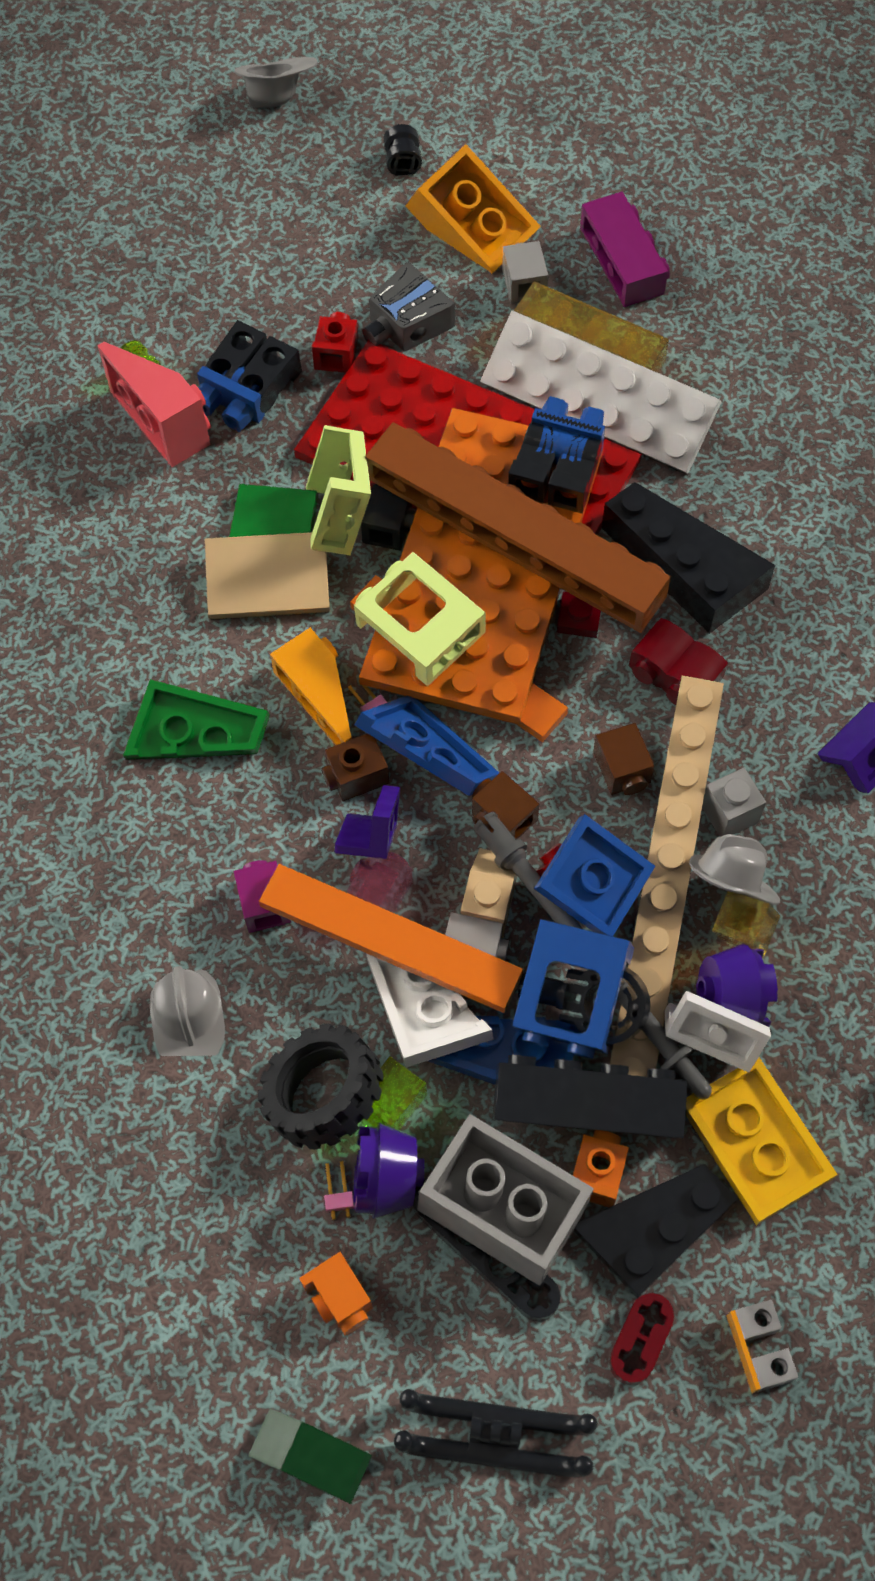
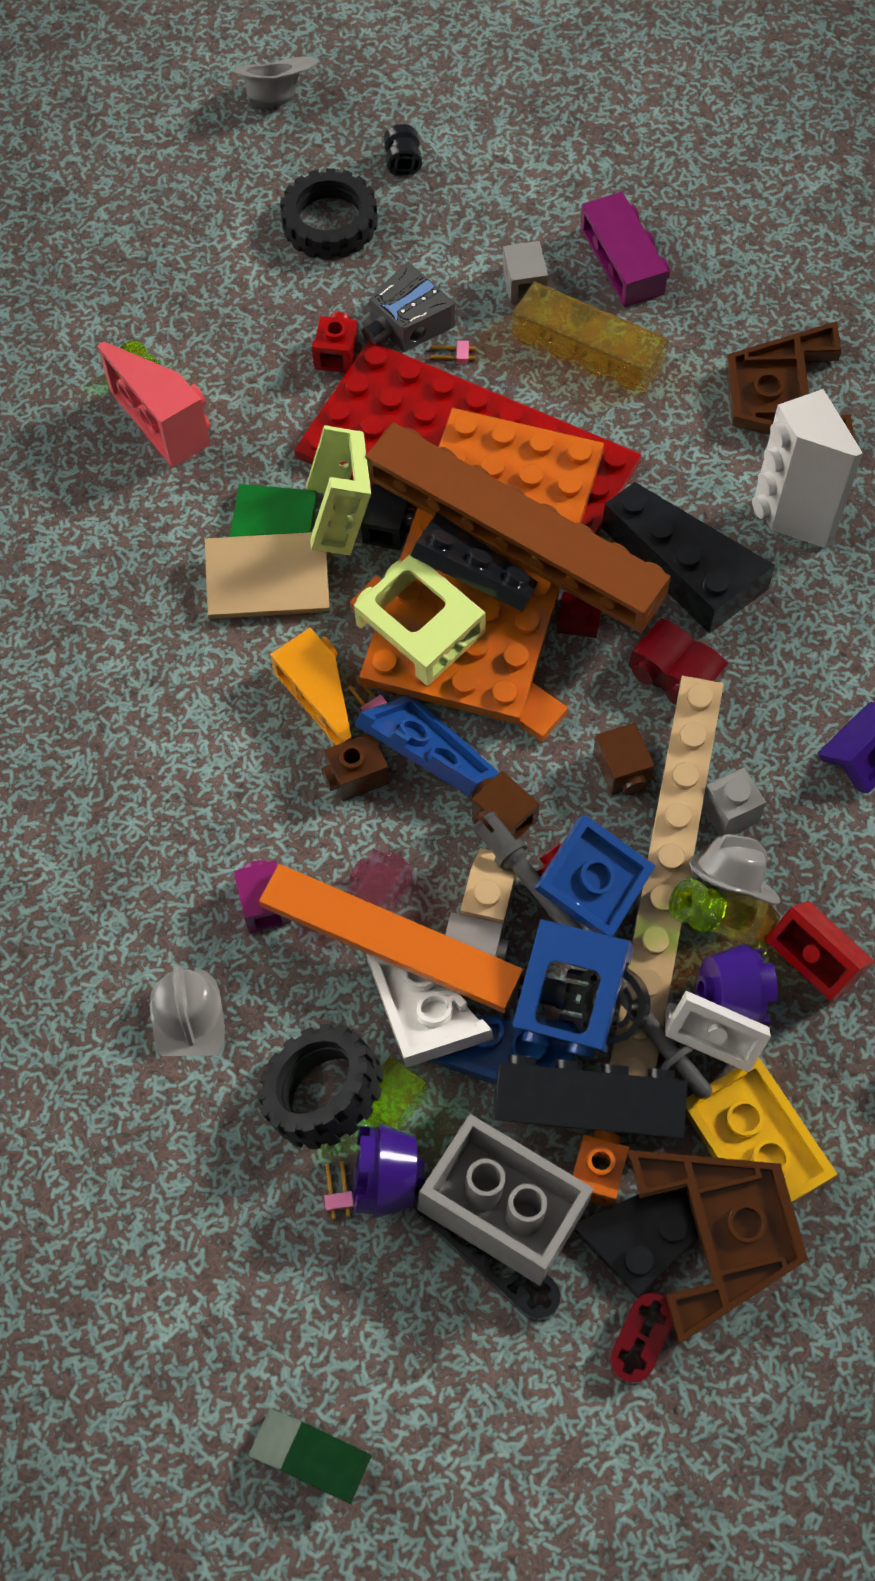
green wing [123,679,270,760] -> none
black hips [197,320,302,432] -> none
orange brick [299,1252,373,1335] -> none
dark purple panel [334,785,400,859] -> none
black piece [394,1389,597,1478] -> none
light orange slope [405,144,541,274] -> none
white plate [480,310,721,474] -> none
hips [508,396,605,514] -> none
flat silver piece [726,1300,799,1394] -> none
none -> black tyre [280,168,378,260]
none -> black wing [410,512,538,612]
none -> piece [430,340,476,364]
none -> reddish brown wing [628,1150,808,1344]
none -> clear neon green wheel [668,878,726,933]
none -> reddish brown wing [726,321,854,438]
none -> white slope [752,389,863,548]
none -> red brick [764,901,875,1001]

